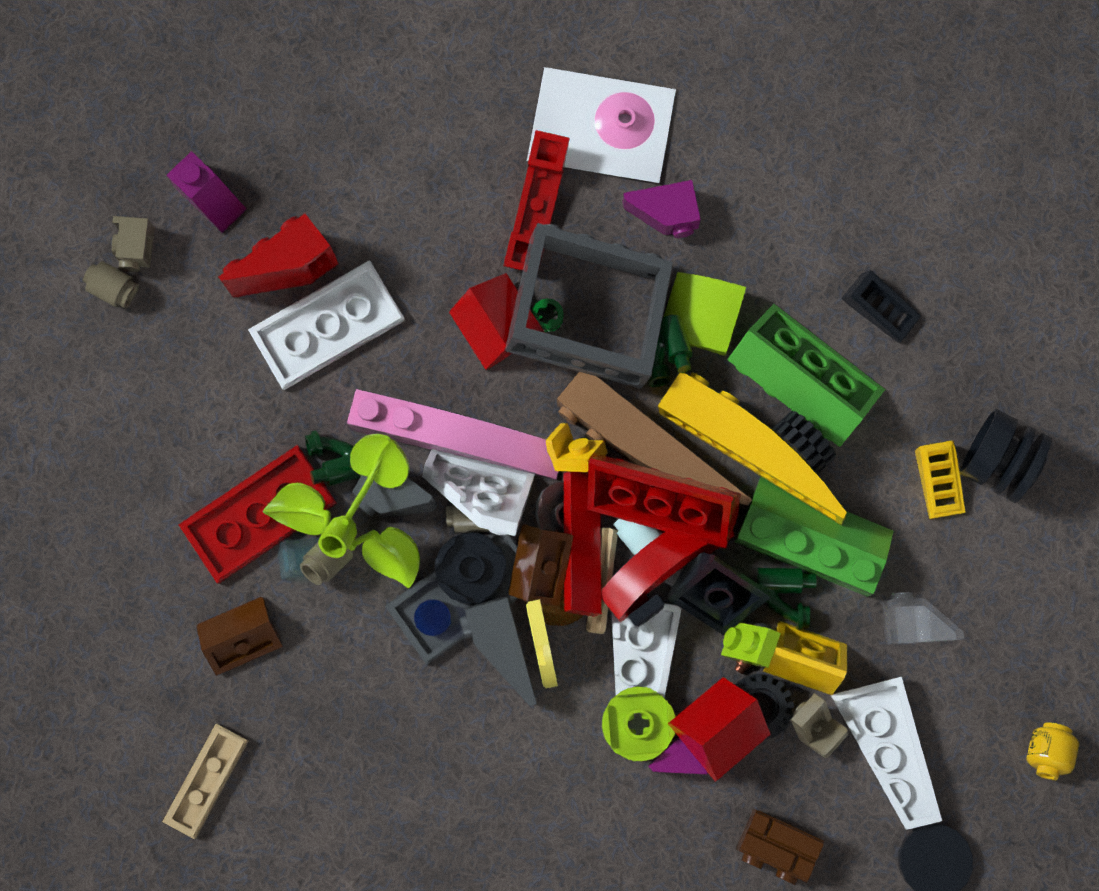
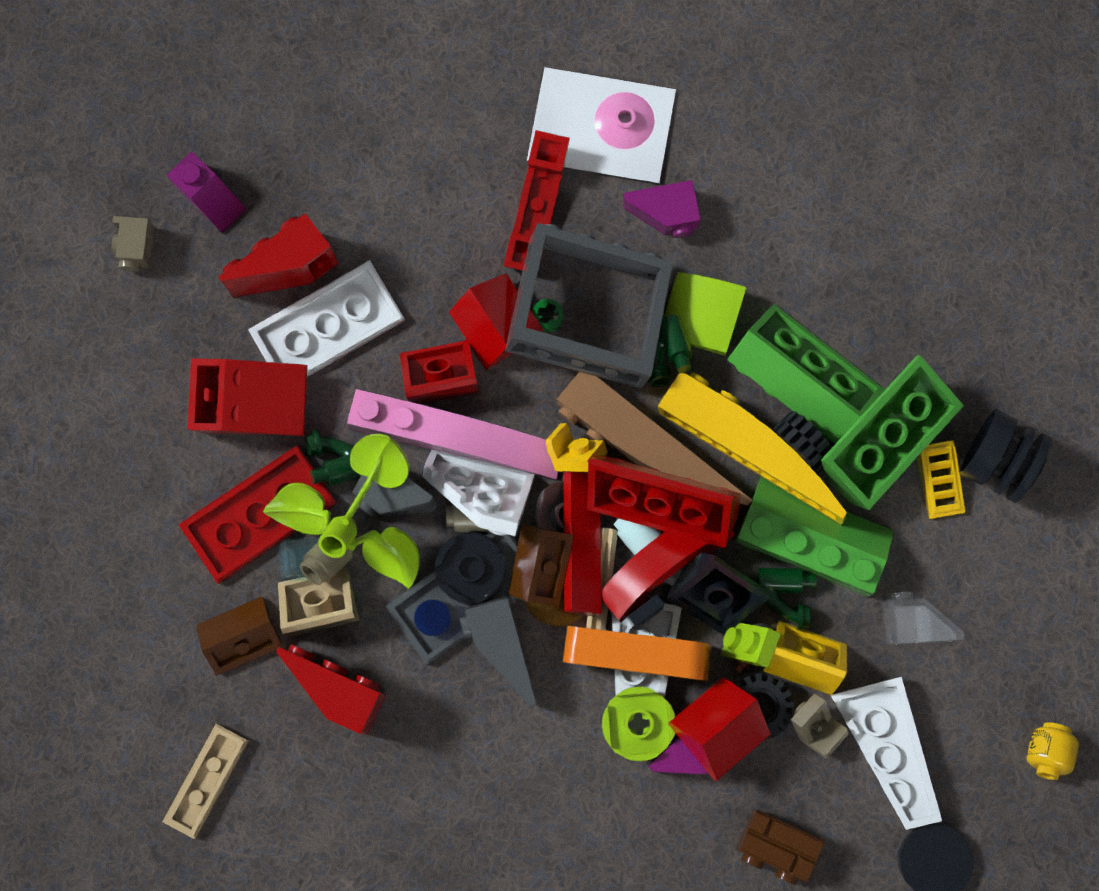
dark tan brick [83,261,139,309] -> none
light yellow tile [526,599,558,689] -> none
black slope [841,270,922,343] -> none
none -> red slope [187,358,308,436]
none -> red slope [276,644,386,735]
none -> tan slope [278,567,360,637]
none -> red slope [400,340,479,404]
none -> orange beam [563,626,712,681]
none -> bright green slope [821,355,964,510]

